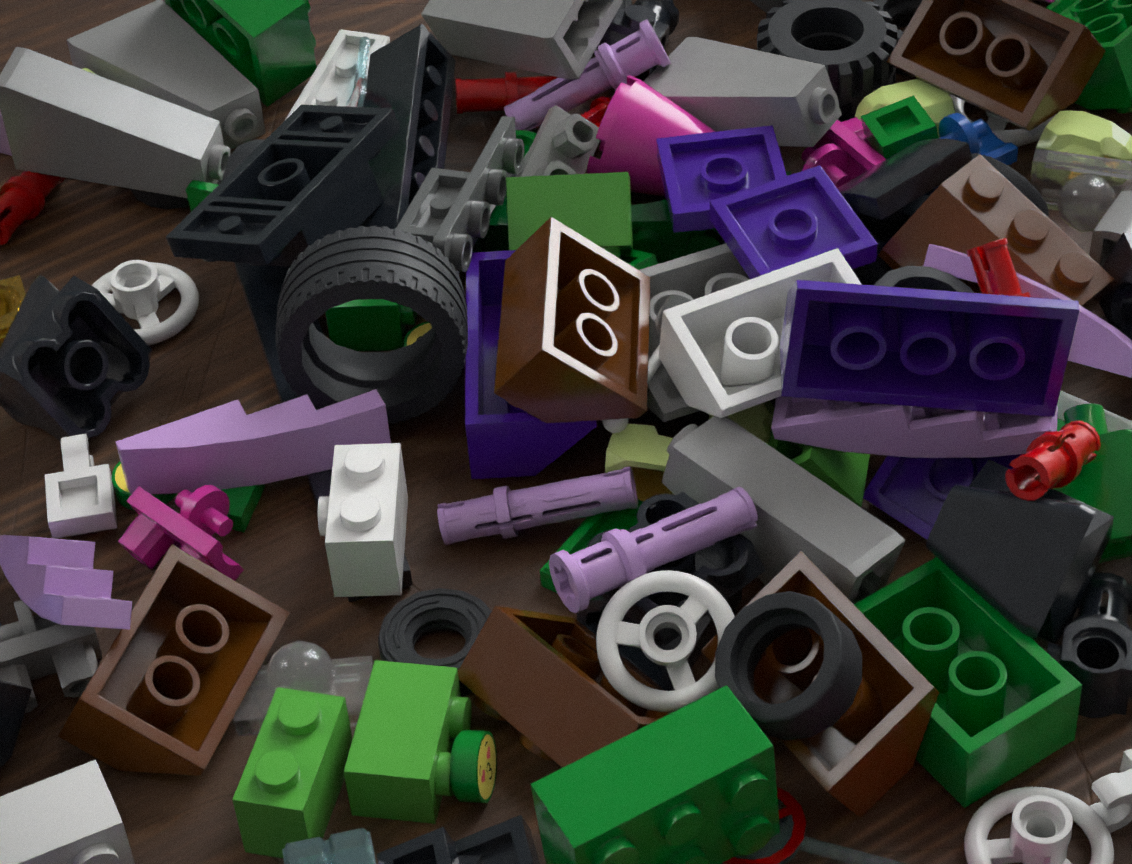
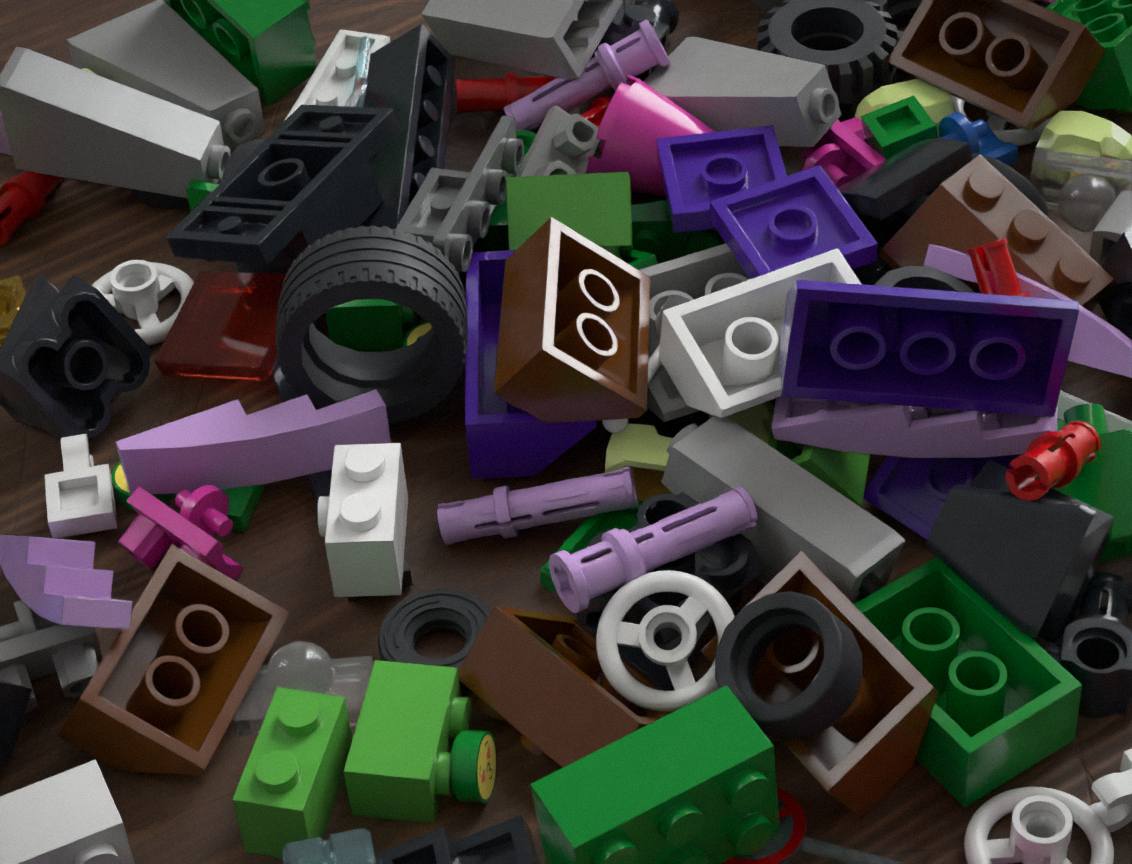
none -> clear red tile [154,271,286,381]

